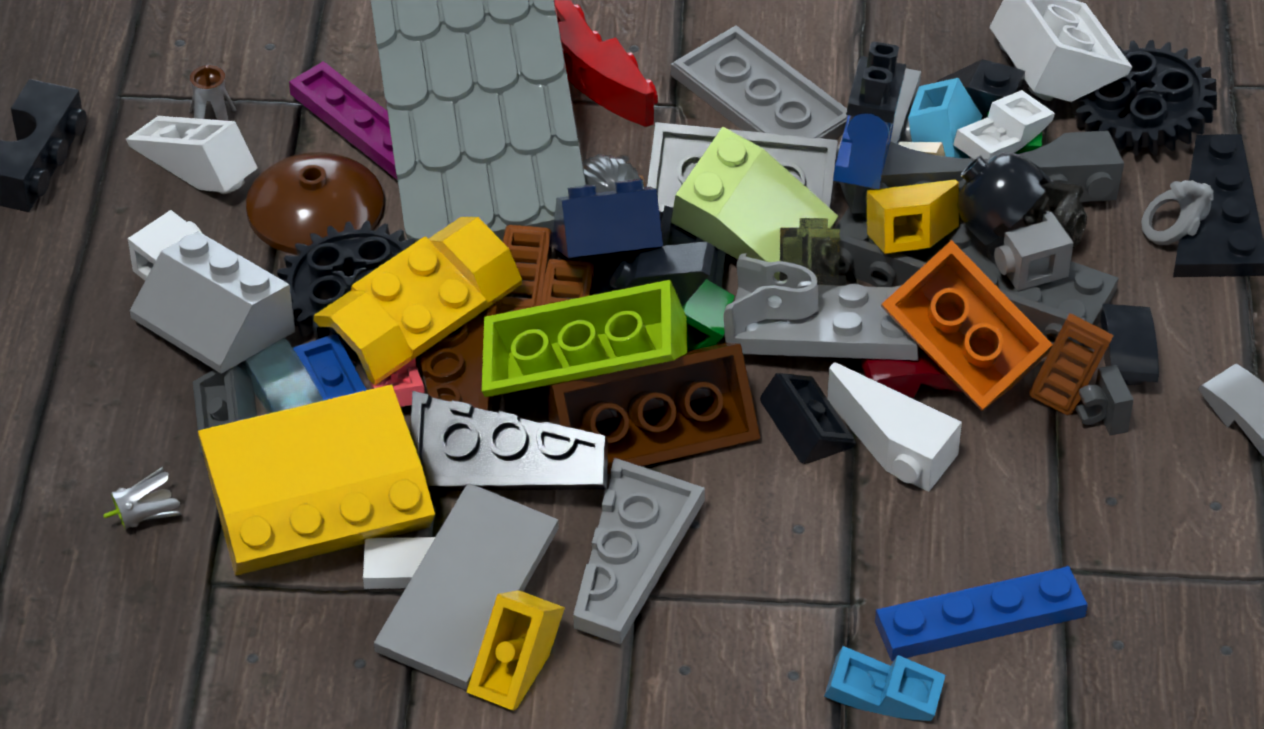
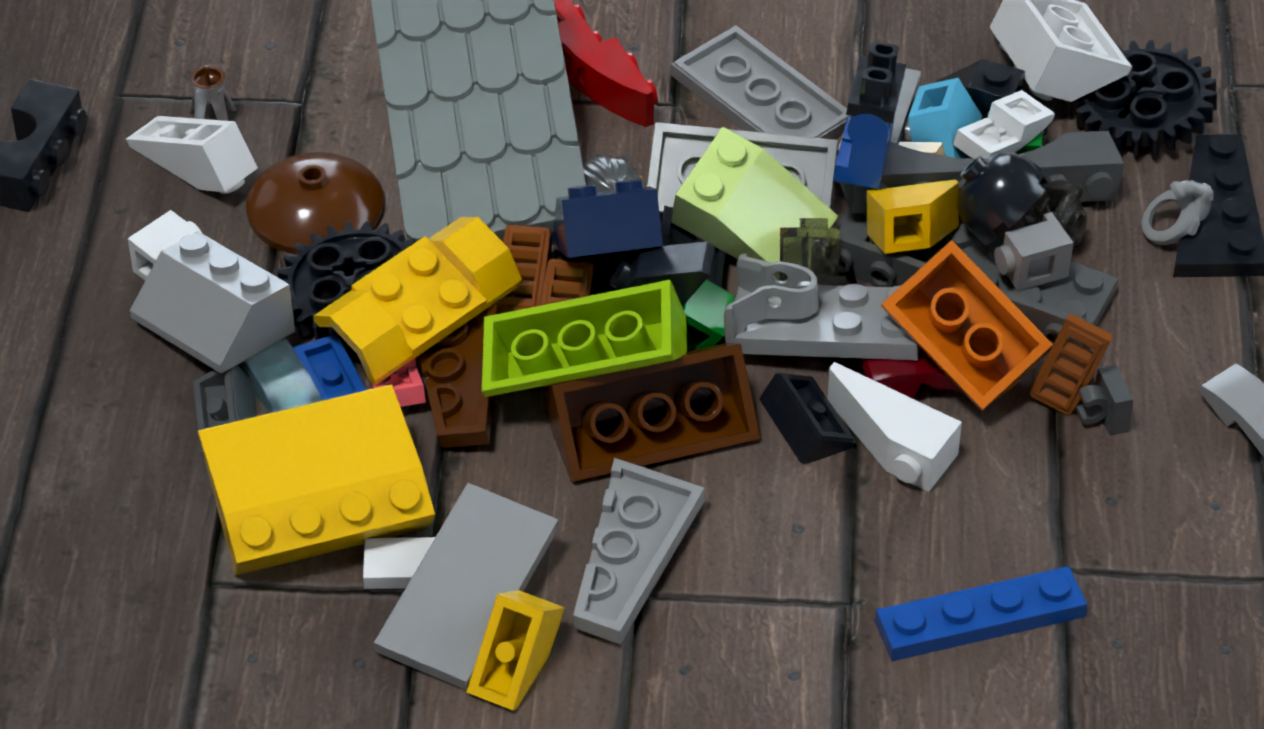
flat silver piece [103,467,182,530] -> none
magenta plate [289,61,398,180] -> none
wing [410,391,608,491] -> none
dark azure slope [824,646,946,721] -> none
black slope [1100,304,1159,385] -> none

